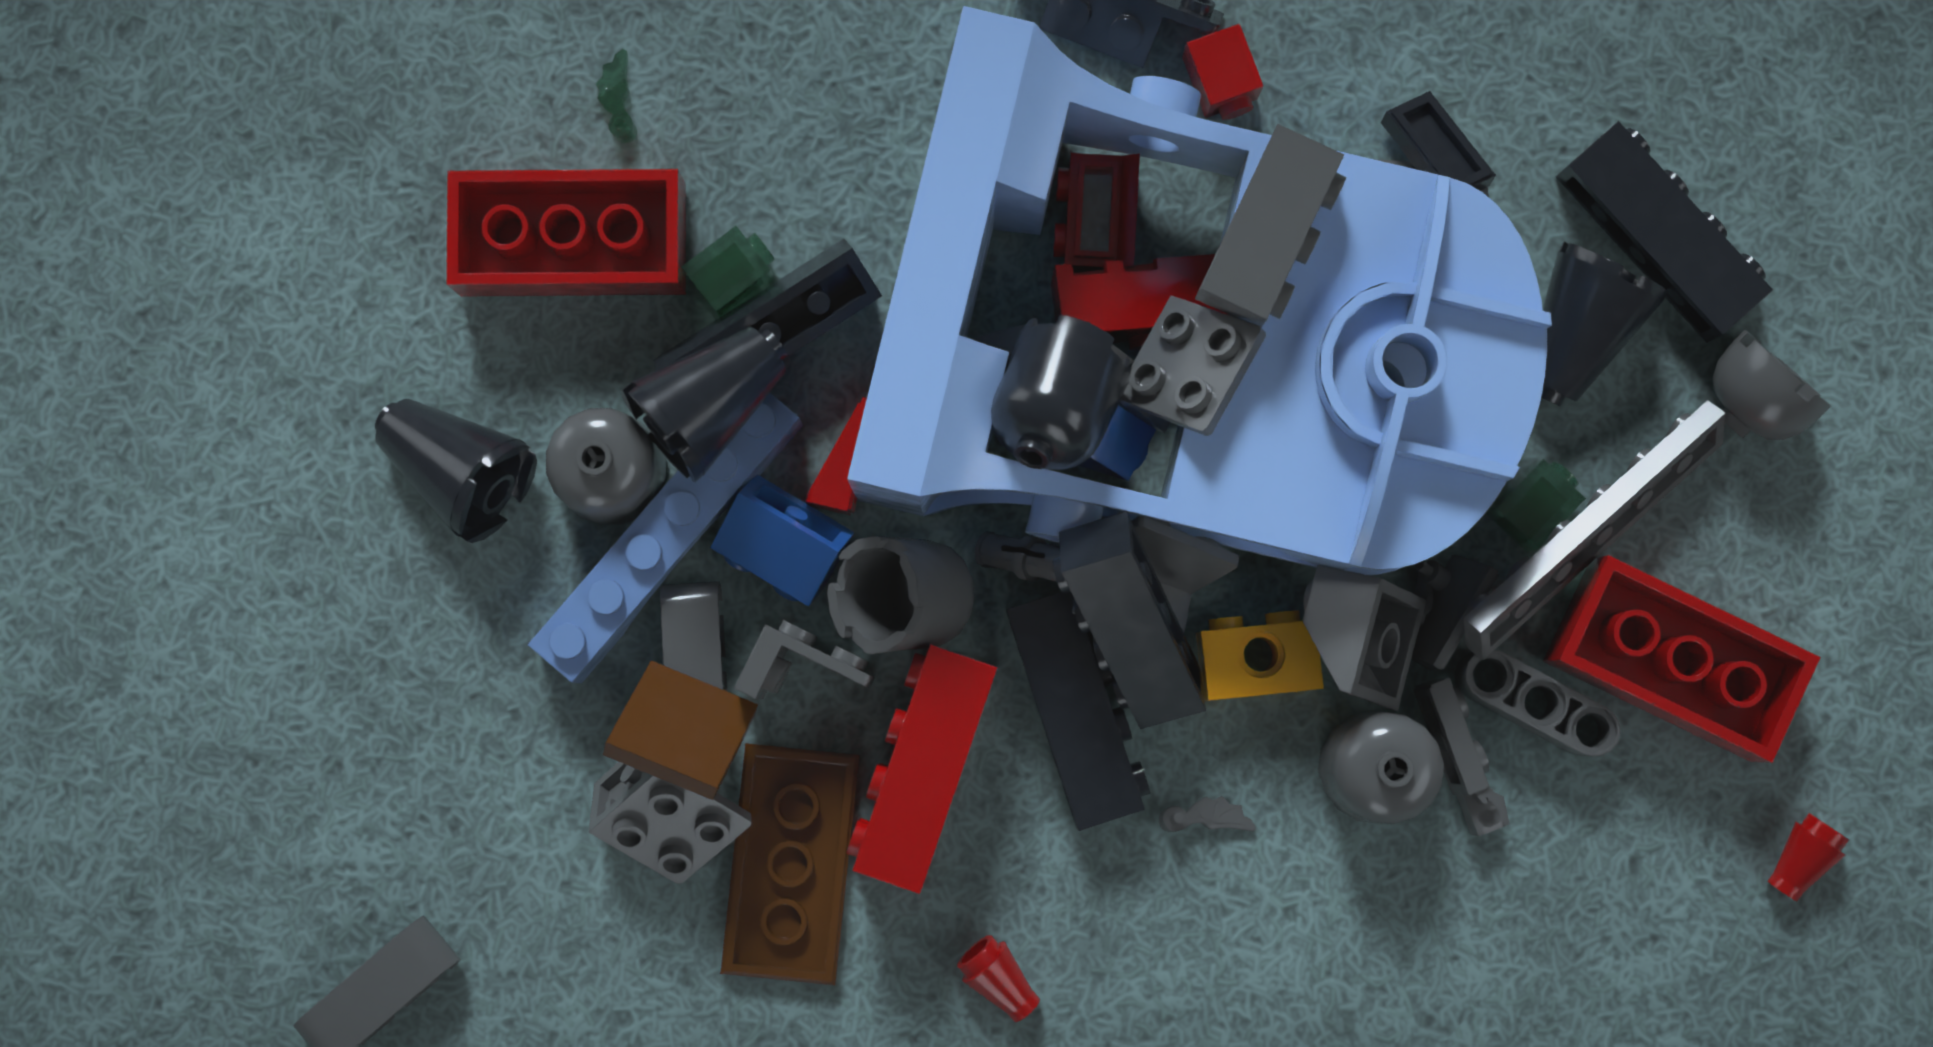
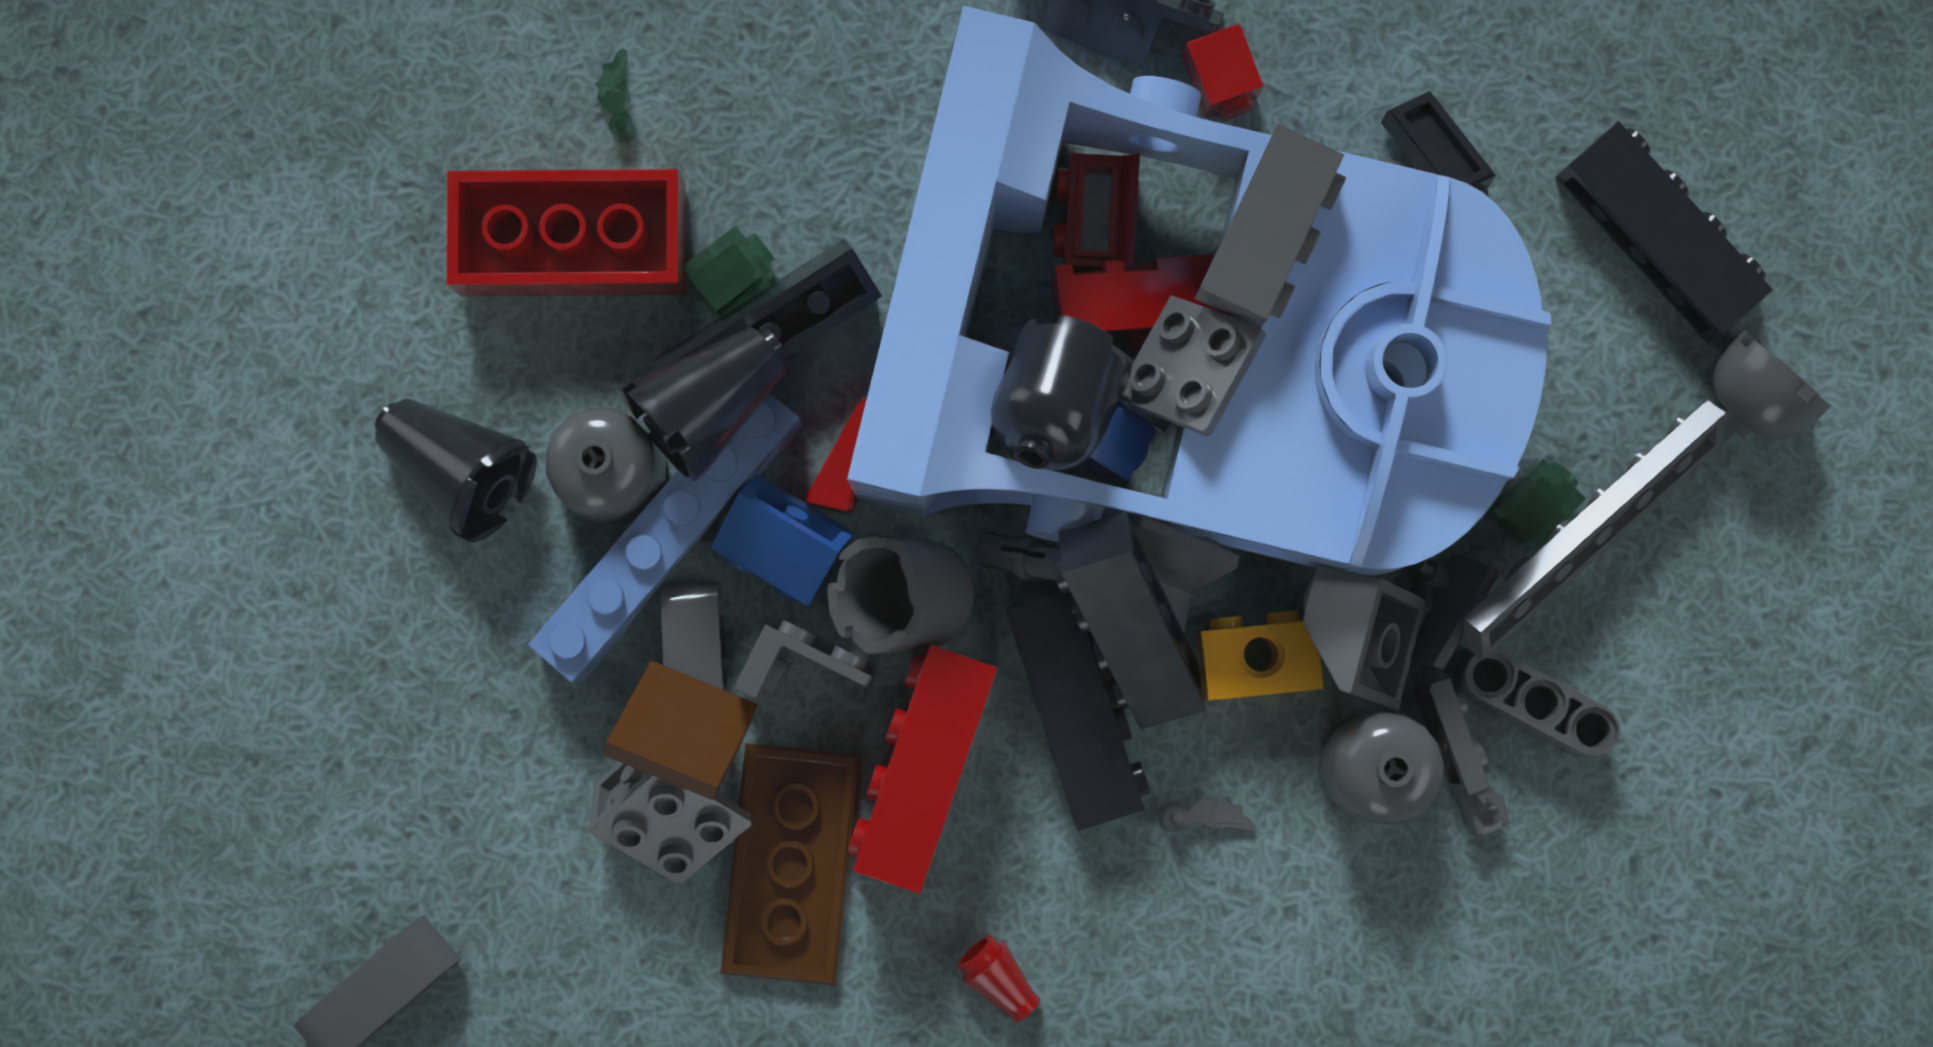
black cone [1541,241,1668,407] -> none
red brick [1543,555,1821,763] -> none
red cone [1767,813,1849,902] -> none

